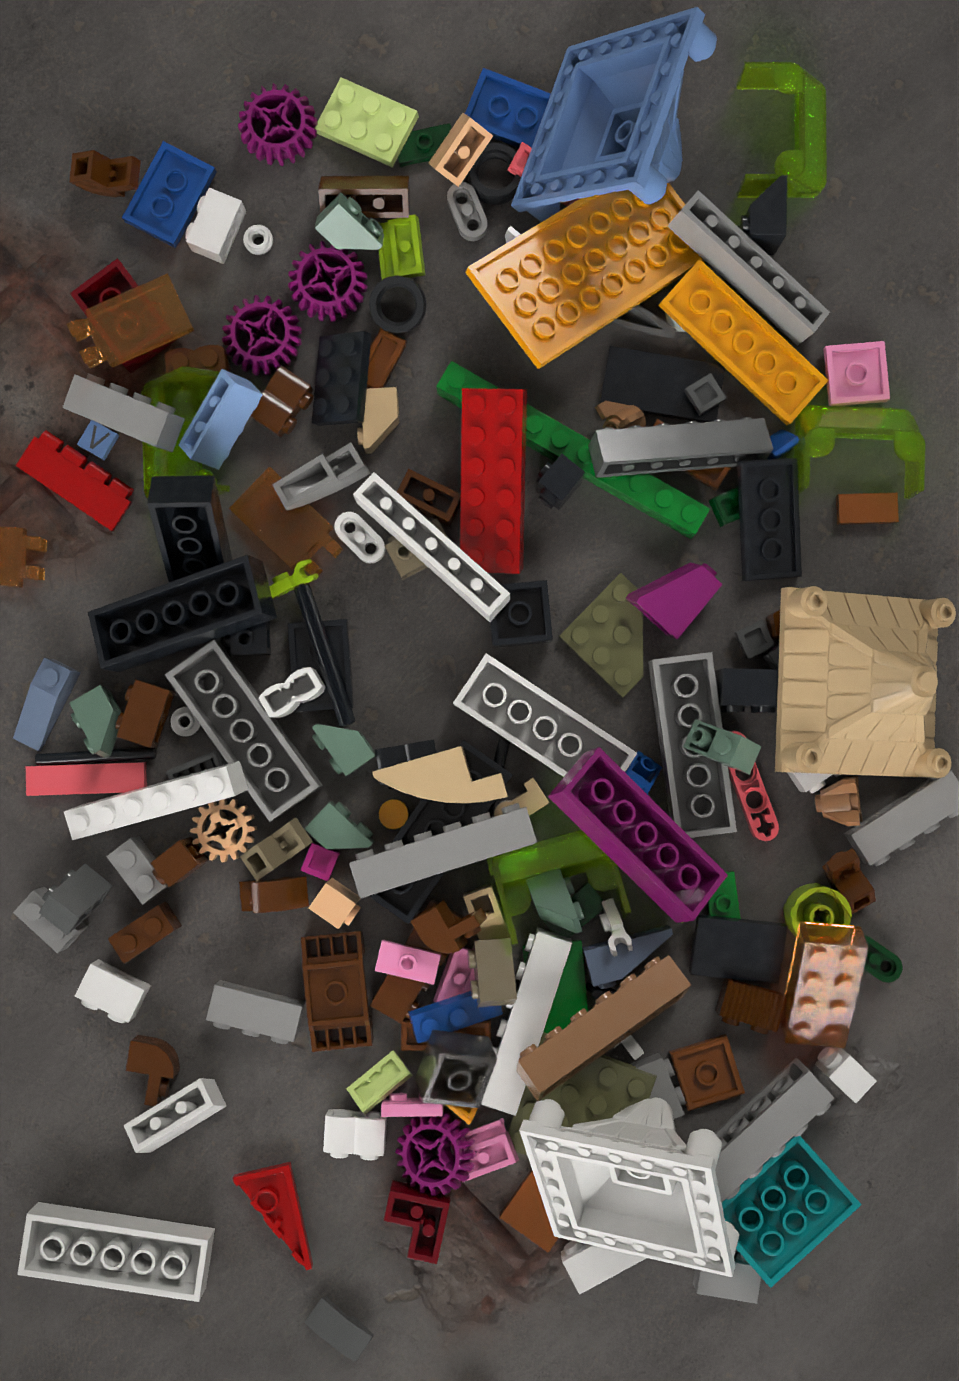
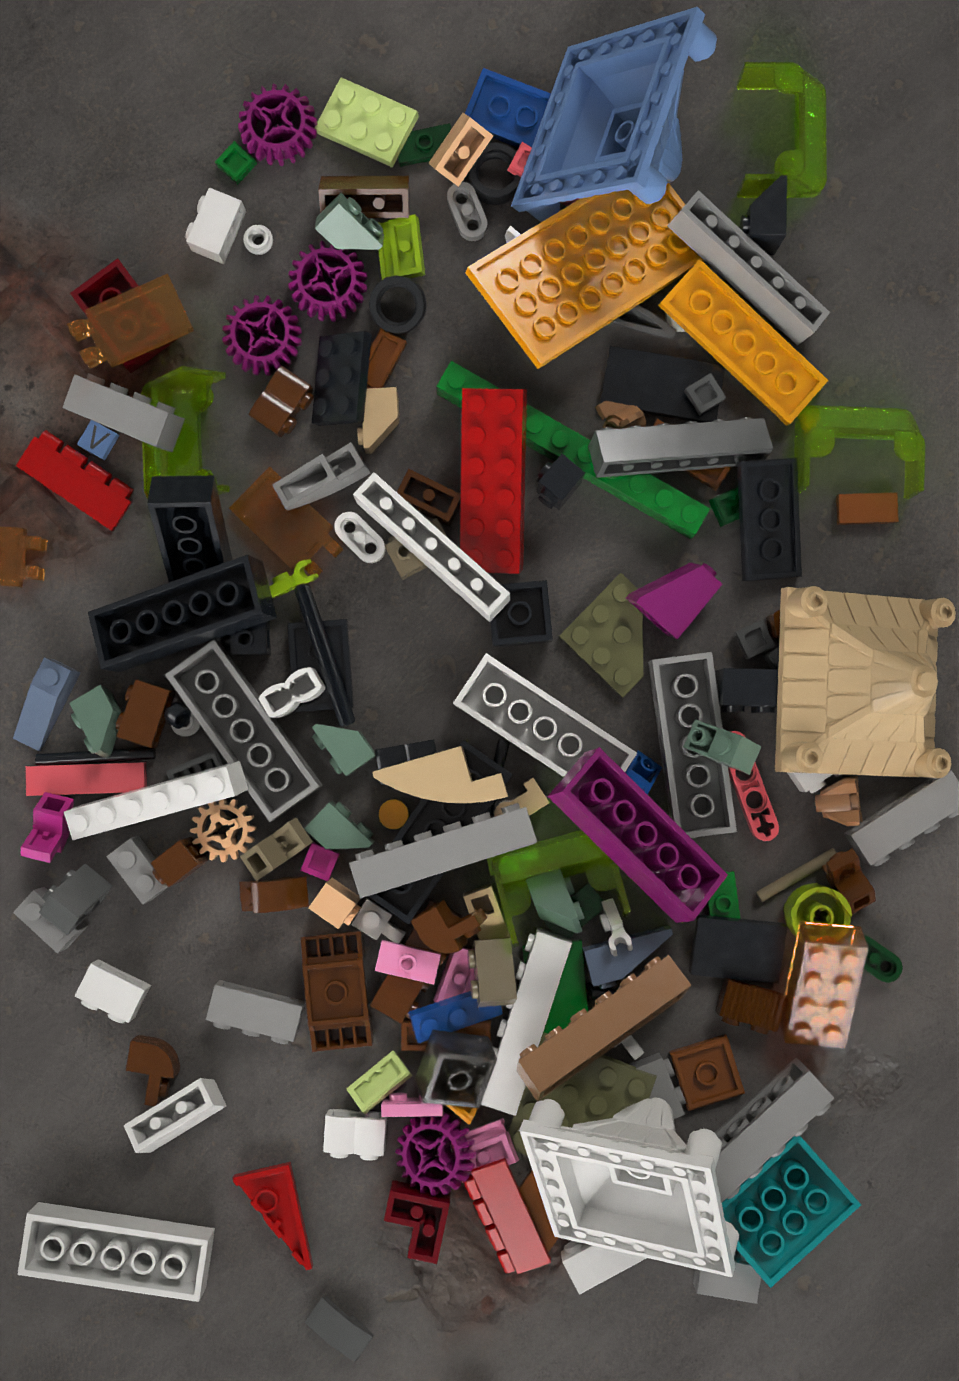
reddish brown brick [69,150,141,197] -> none
reddish brown brick [108,901,182,964] -> none
blue plate [122,141,217,248] -> none
reddish brown brick [164,345,231,386] -> none
light blue brick [179,369,263,470] -> none
blue slope [767,429,800,460] -> none
white brick [815,1043,877,1103] -> none
bright pink plate [823,341,890,407] -> none
none -> dark pink brick [21,792,74,863]
none -> black hinge [164,702,191,729]
none -> green tile [215,141,257,185]
none -> white plate [351,898,406,943]
none -> windscreen [463,1158,551,1274]
none -> dark tan bar [756,848,837,902]

